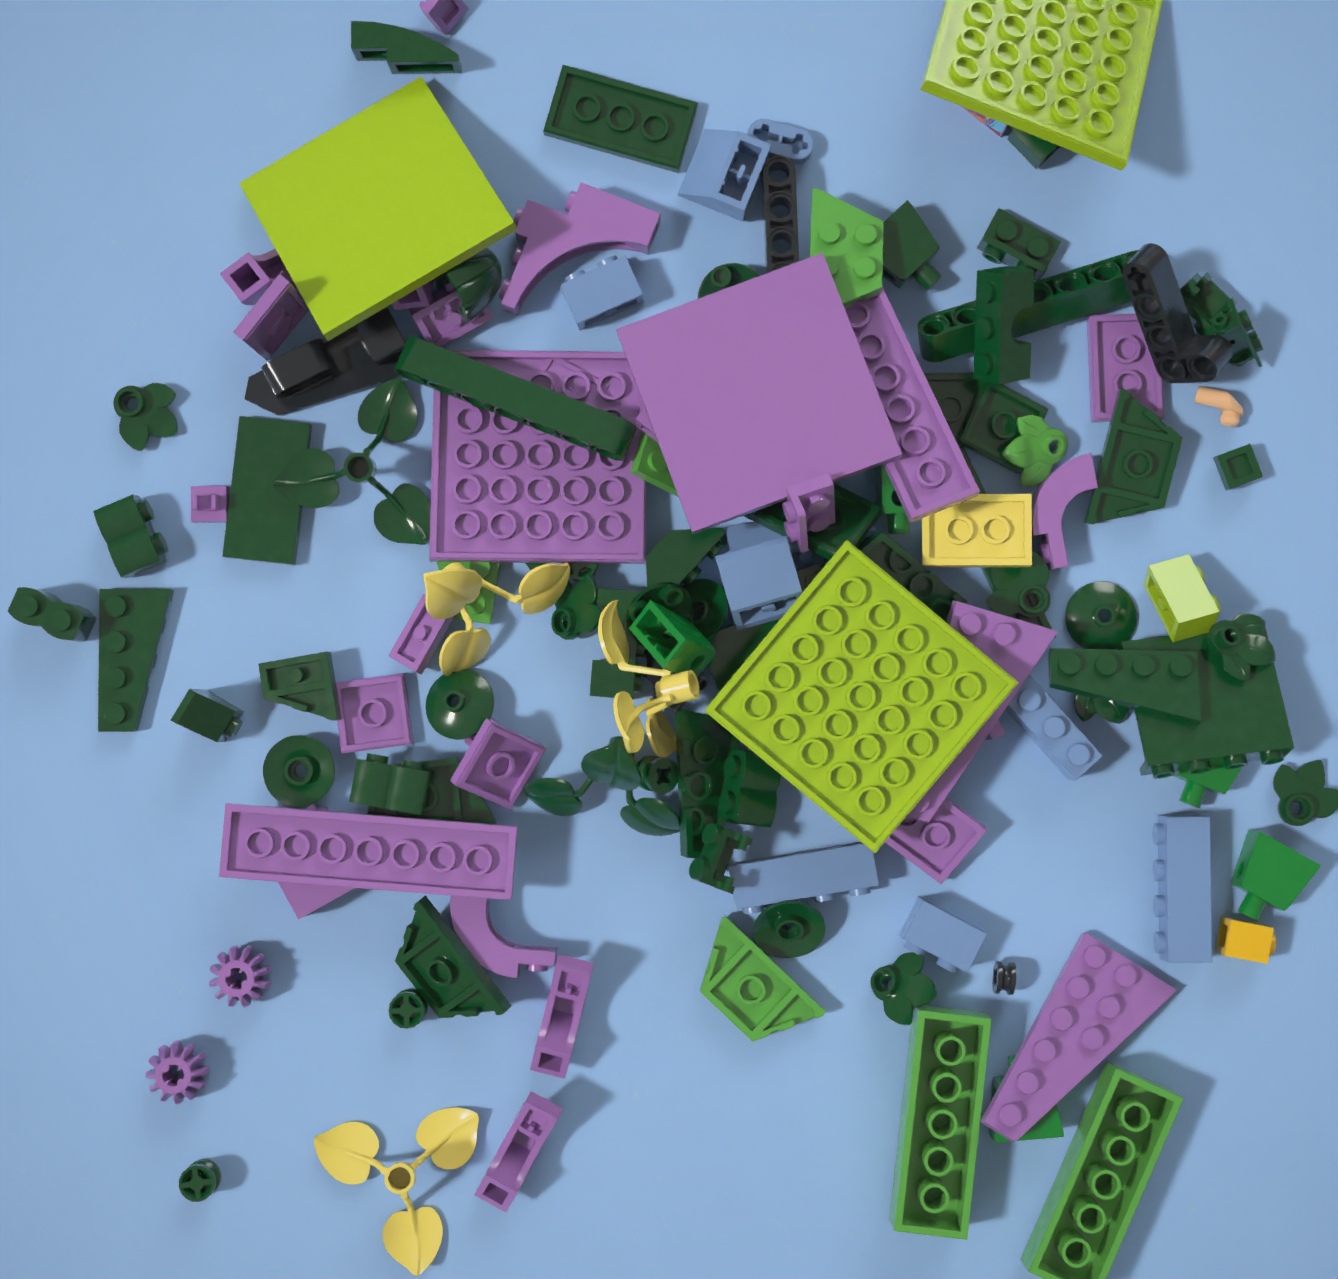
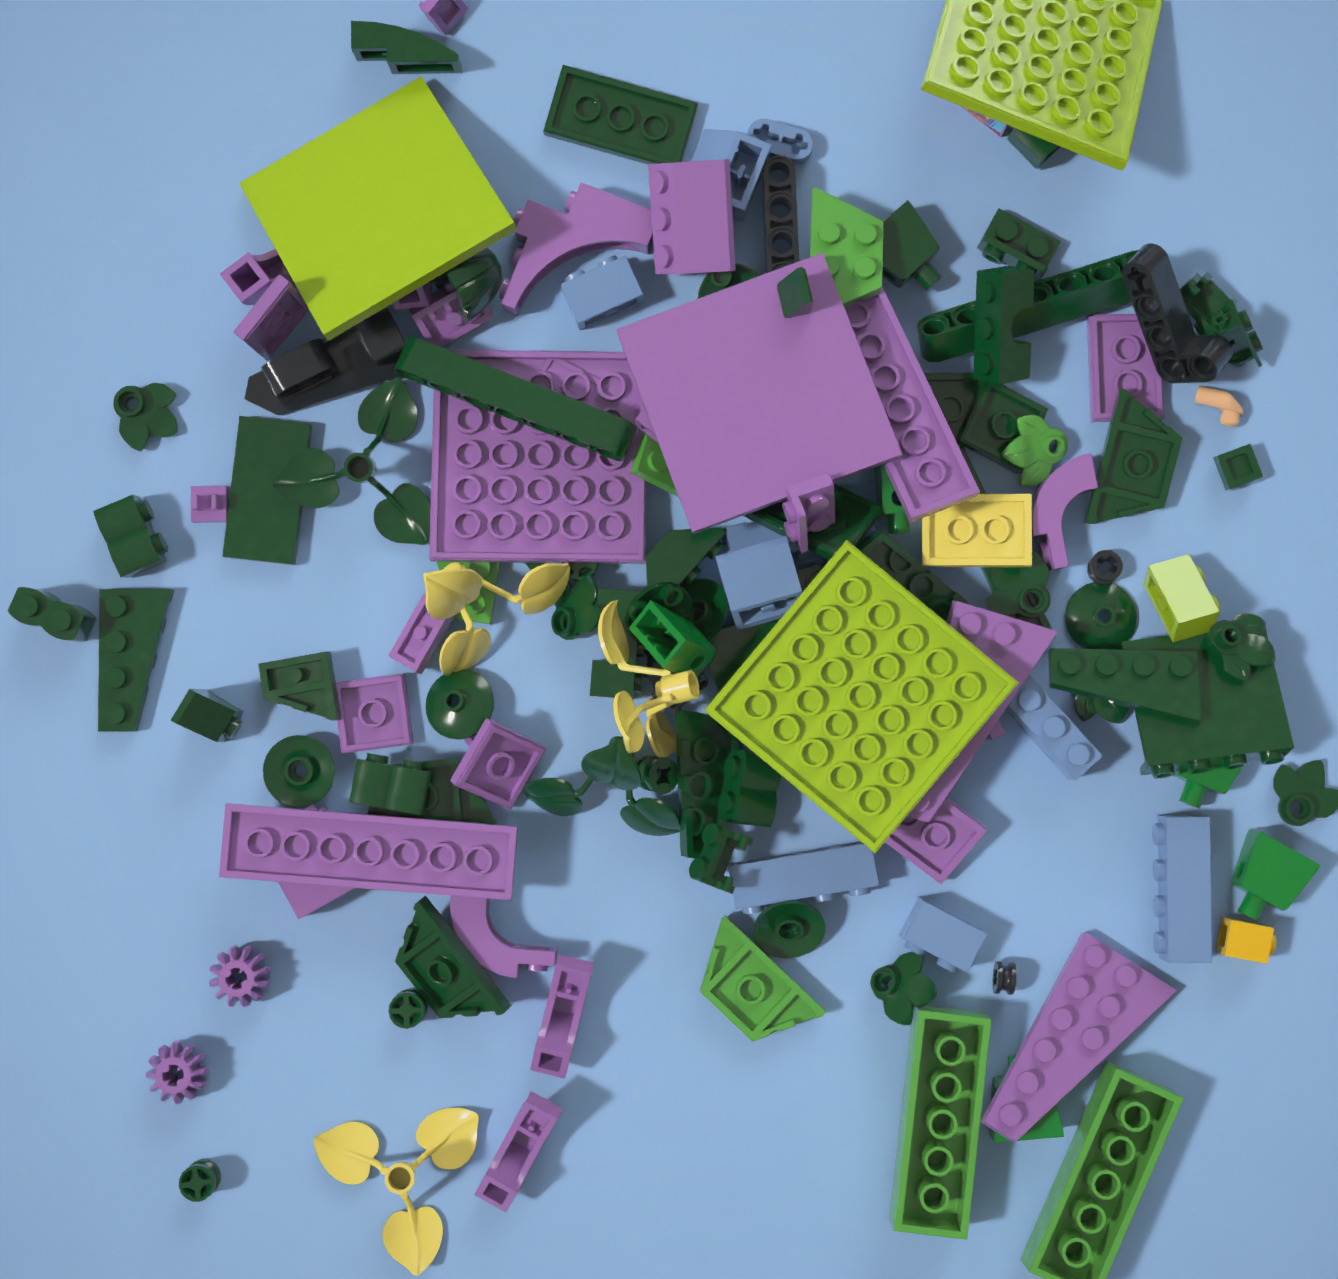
none -> medium lavender slope [648,159,736,274]
none -> dark green slope [777,267,813,318]
none -> black bush [1087,550,1123,585]

